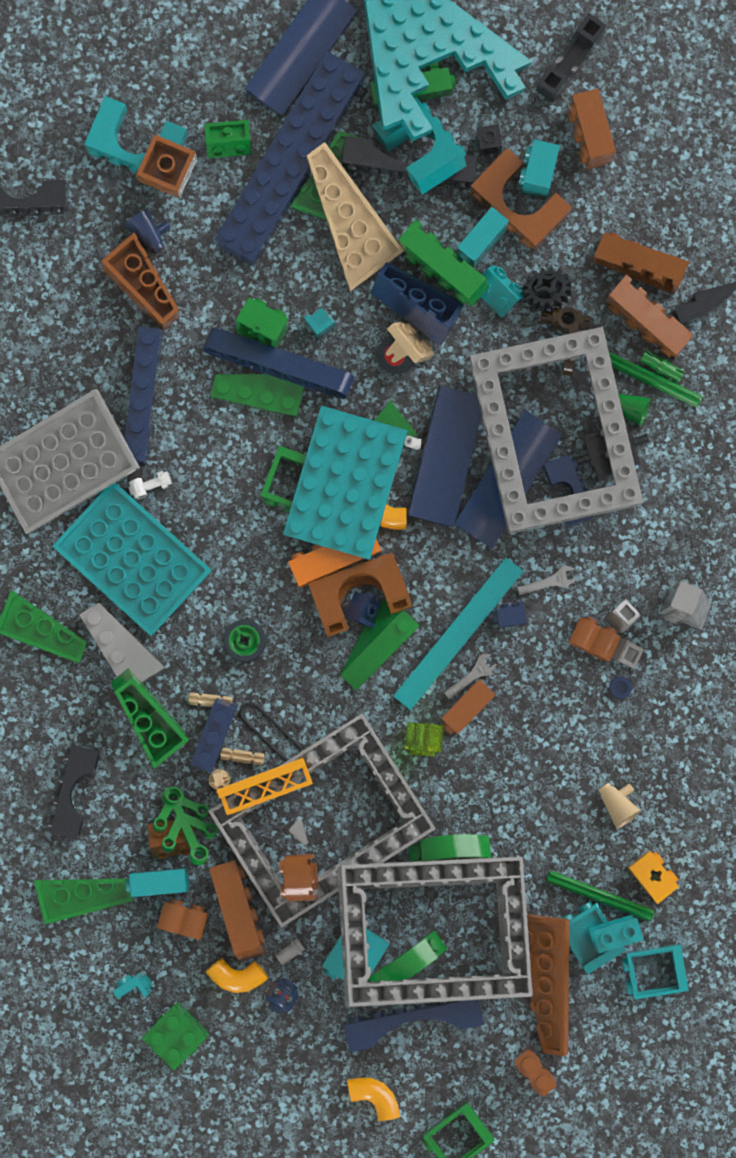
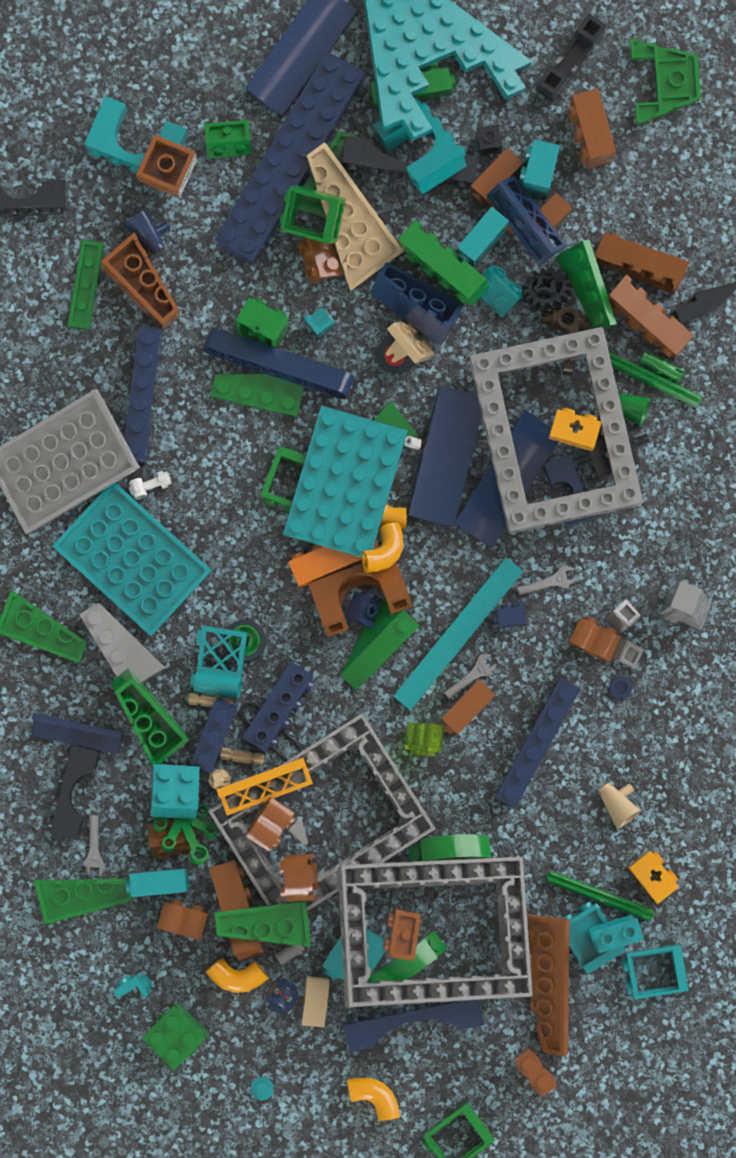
none -> dark blue fence [31,713,124,755]
none -> green tile [67,240,104,331]
none -> light grey piece [82,815,106,876]
none -> teal brick [150,764,199,819]
none -> teal piece [190,626,248,699]
none -> green wing [214,901,311,947]
none -> dark blue brick [242,661,315,753]
none -> dark orange brick [245,796,295,851]
none -> teal plate [251,1077,274,1100]
none -> green window [280,185,346,244]
none -> dark orange bracket [298,238,343,284]
none -> tan slope [301,976,329,1027]
none -> light orange cylinder [362,523,404,573]
none -> dark orange bracket [383,909,421,961]
none -> dark blue fence [486,176,567,266]
none -> dark blue arch [494,678,580,808]
none -> light orange brick [548,408,601,451]
none -> green wing [555,240,617,330]
none -> green wing [629,39,701,125]

